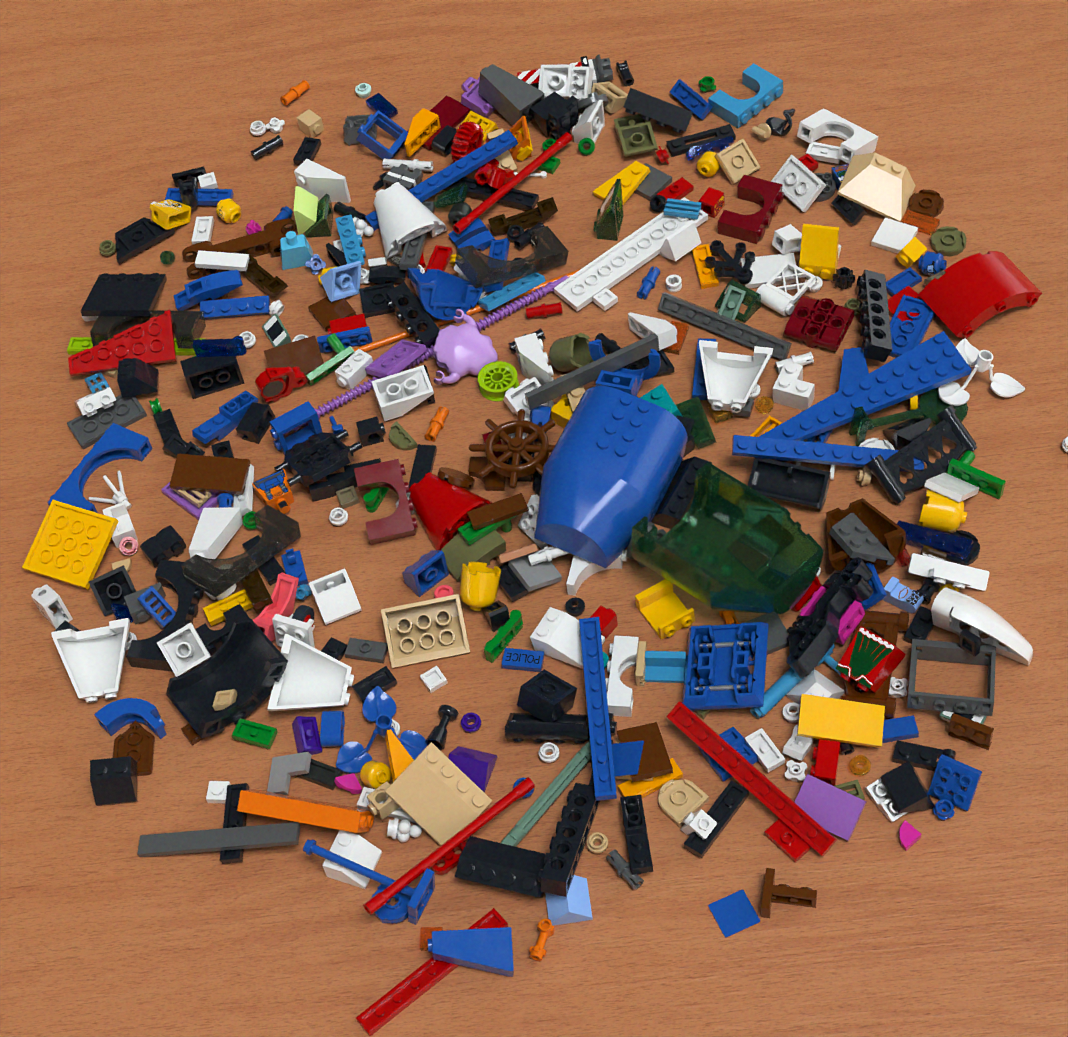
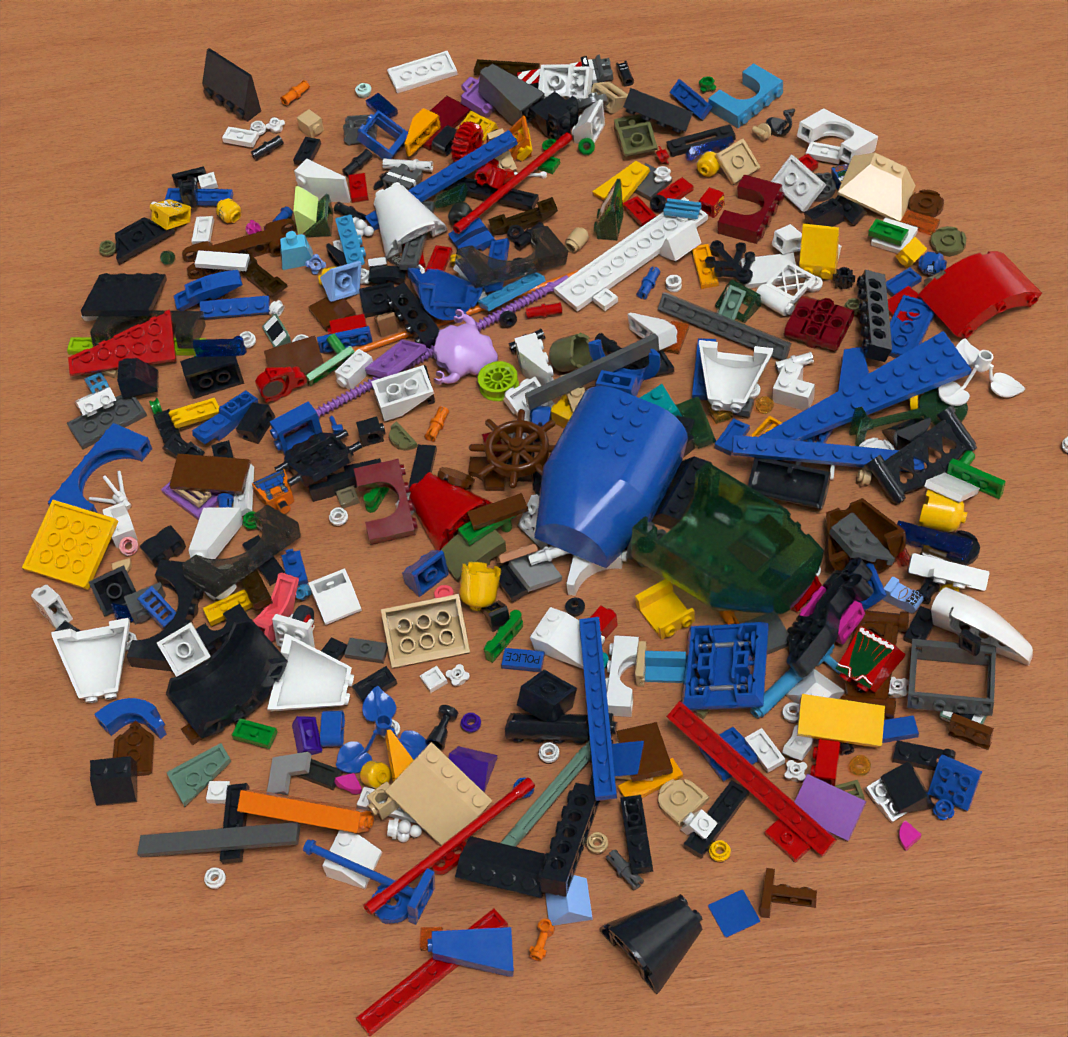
tan tile [213,689,237,711] -> none
none -> sand green wing [166,743,231,806]
none -> yellow hinge [168,397,219,428]
none -> black slope [202,48,261,122]
none -> white plate [204,868,226,889]
none -> white plate [222,127,259,148]
none -> black pin [342,149,373,178]
none -> red plate [348,173,369,203]
none -> medium nougat slope [374,312,398,337]
none -> white tile [387,51,458,93]
none -> white plate [446,664,470,686]
none -> dark brown plate [474,59,540,78]
none -> black plate [499,310,517,328]
none -> tan brick [564,227,589,253]
none -> black cone [600,894,703,994]
none -> red plate [623,196,656,227]
none -> white plate [654,166,672,183]
none -> yellow plate [709,840,731,862]
none -> blue tile [714,418,750,456]
none -> black hinge [804,198,845,227]
none -> green plate [868,219,909,246]

